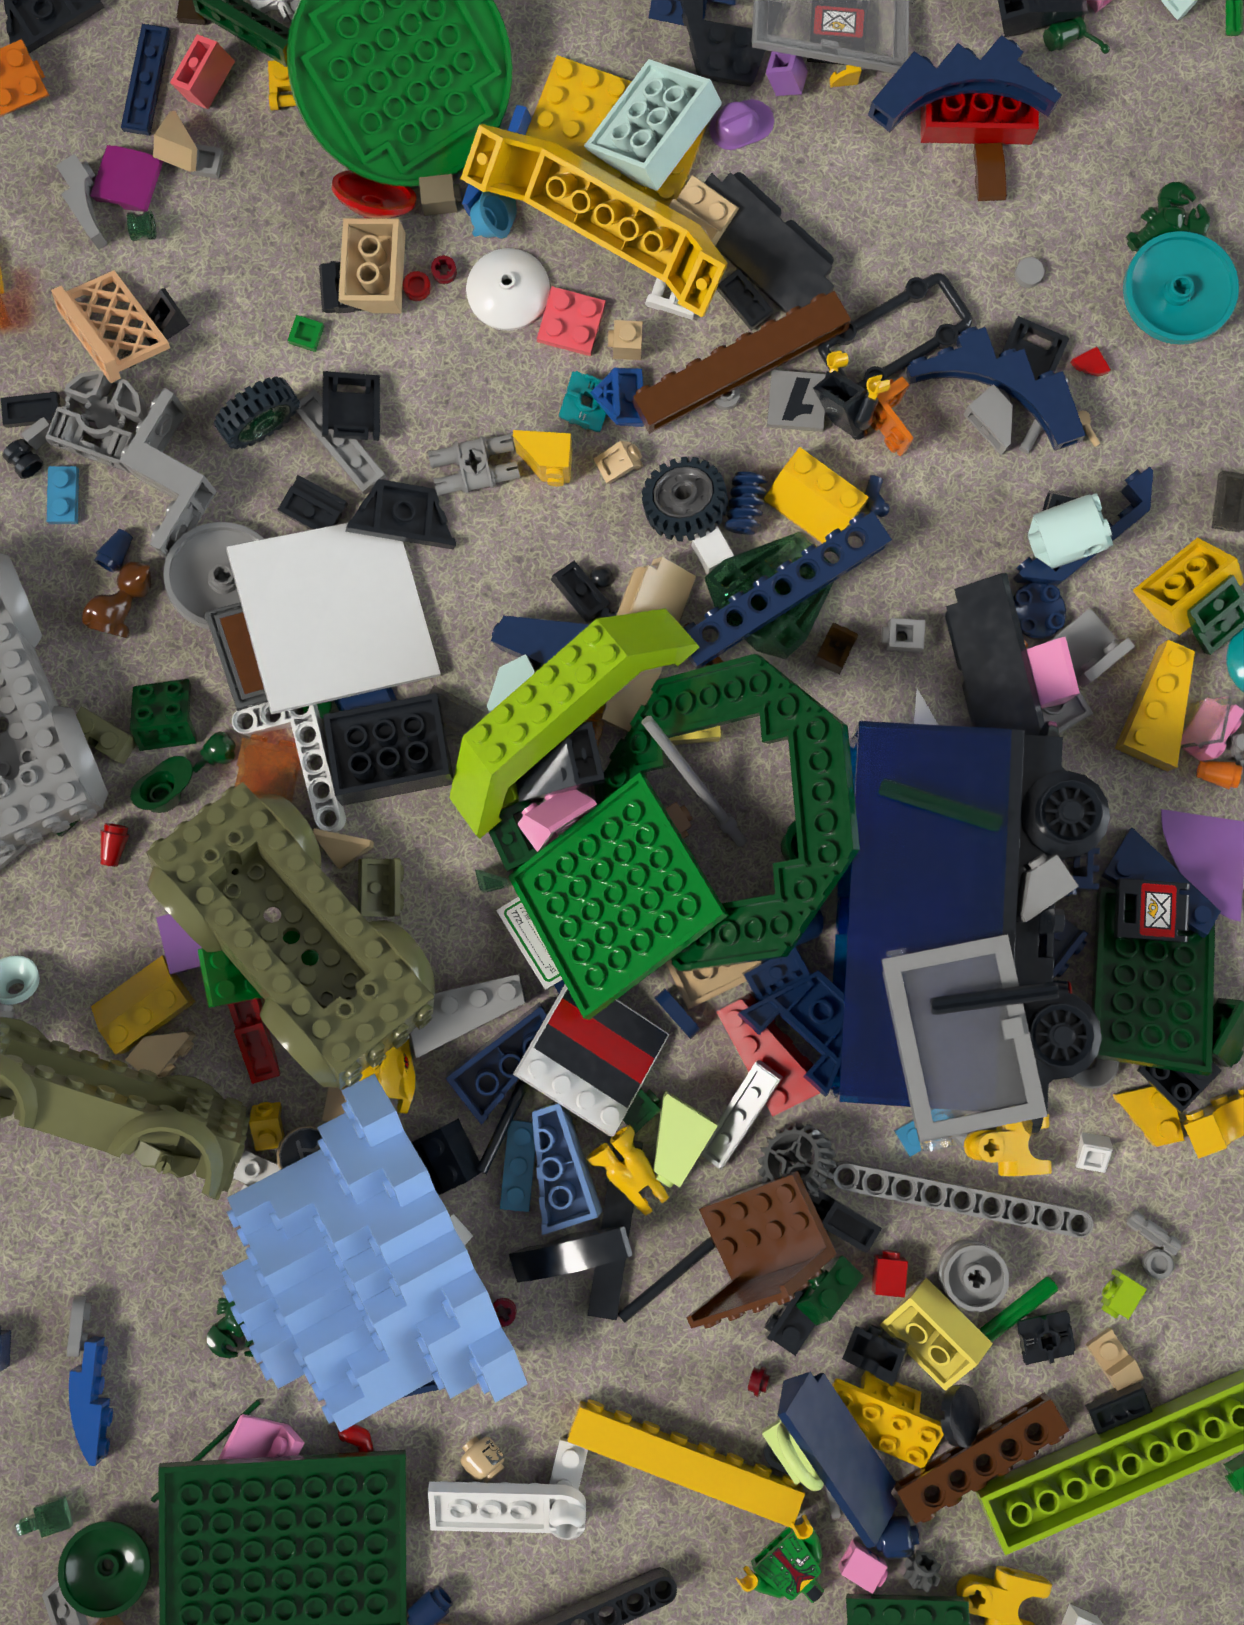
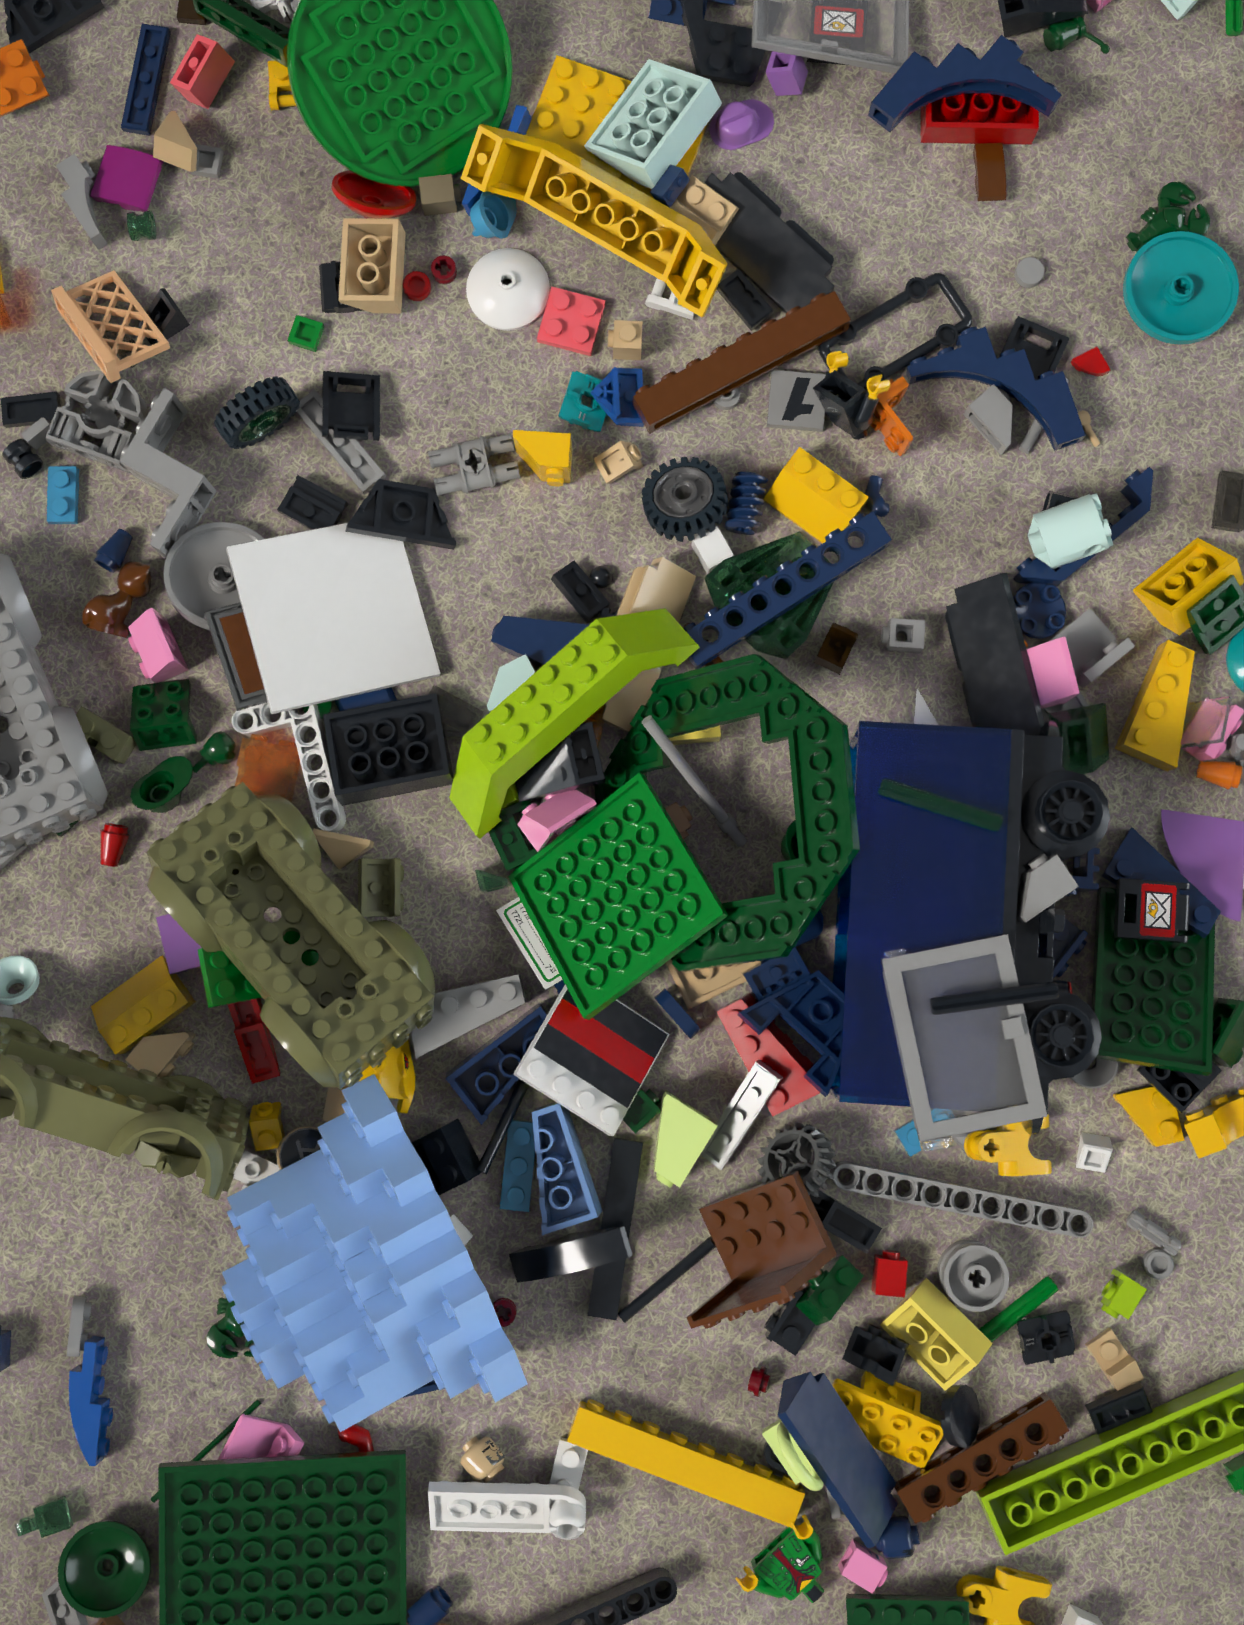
yellow piece [586,1124,670,1216] -> none
yellow tile [829,65,861,88] -> none
dark grey gear [903,1550,942,1592] -> none
none -> bright pink slope [128,608,189,683]
none -> dark blue piece [650,164,690,208]
none -> clear green slope [1048,703,1110,774]

